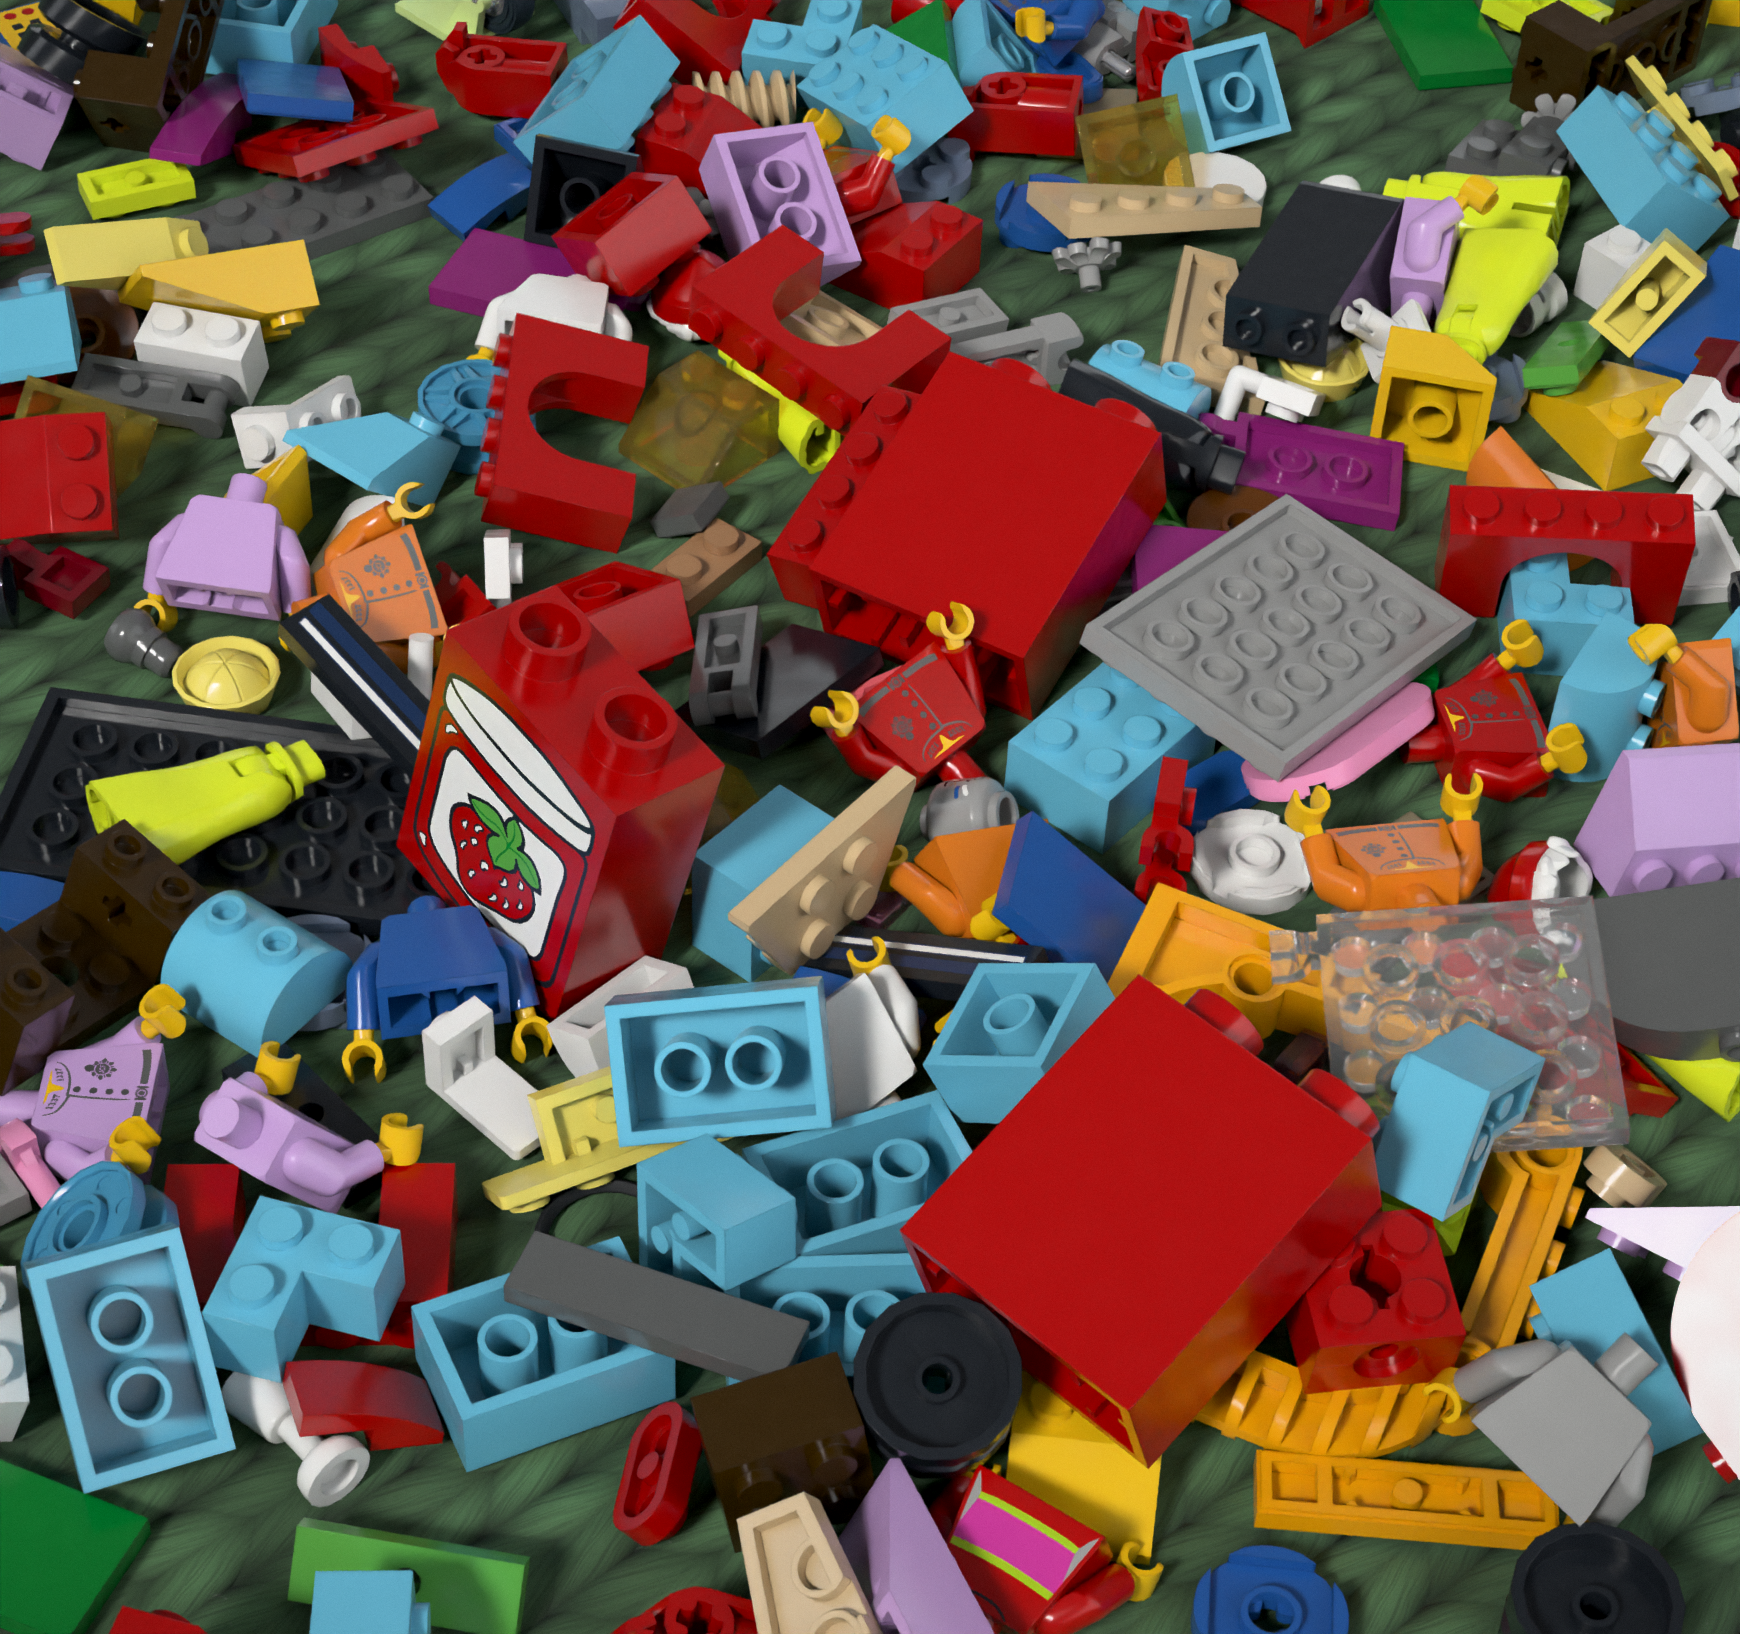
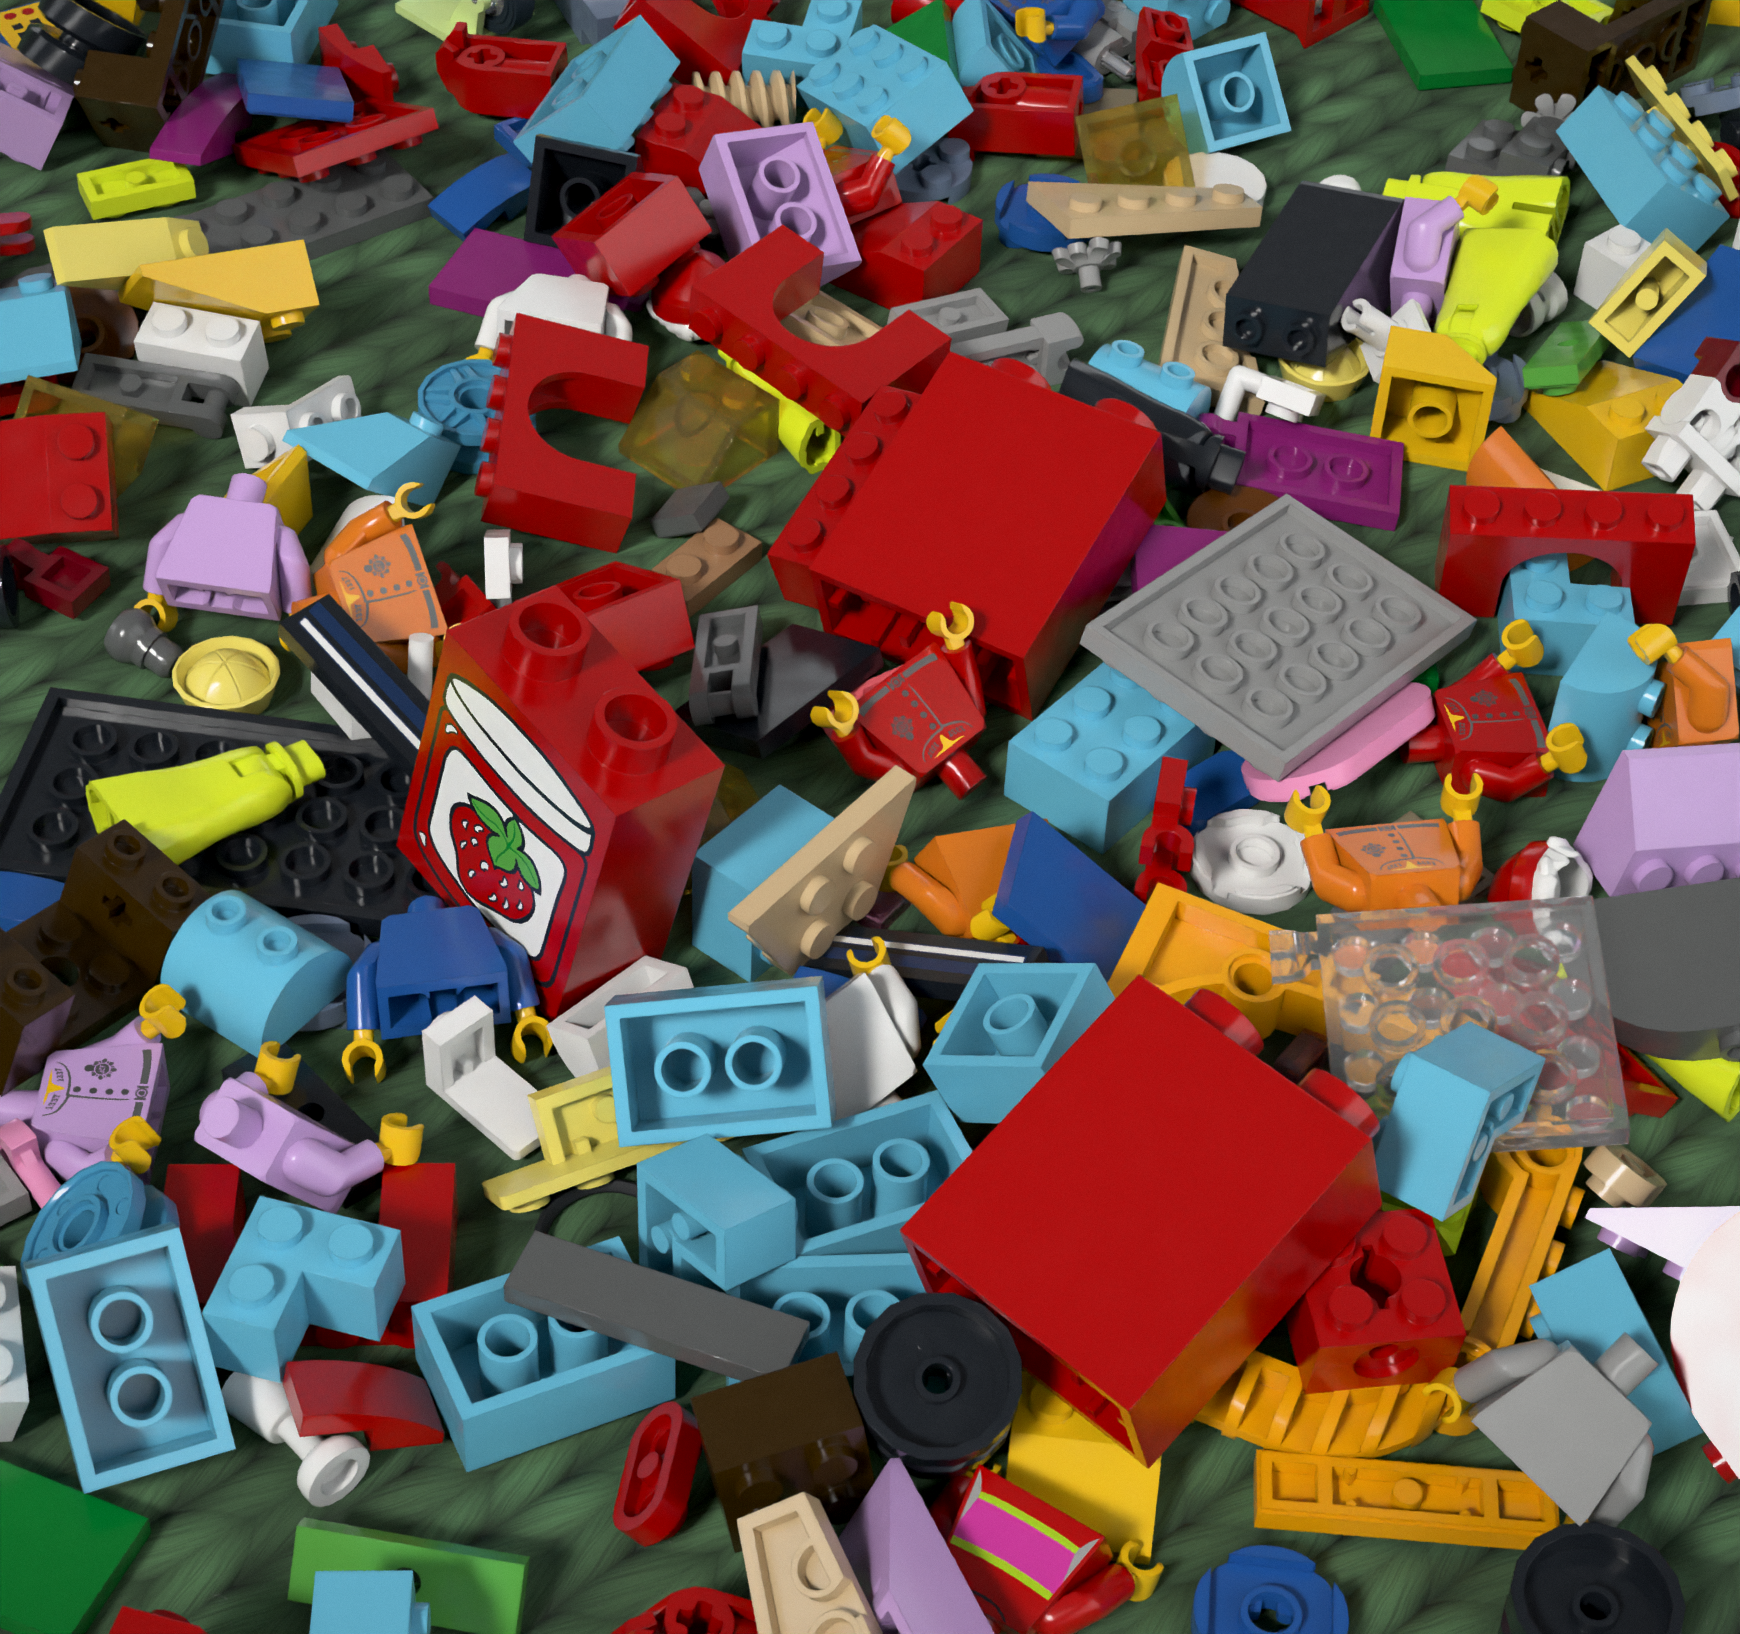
light grey head [920,777,1019,842] -> none

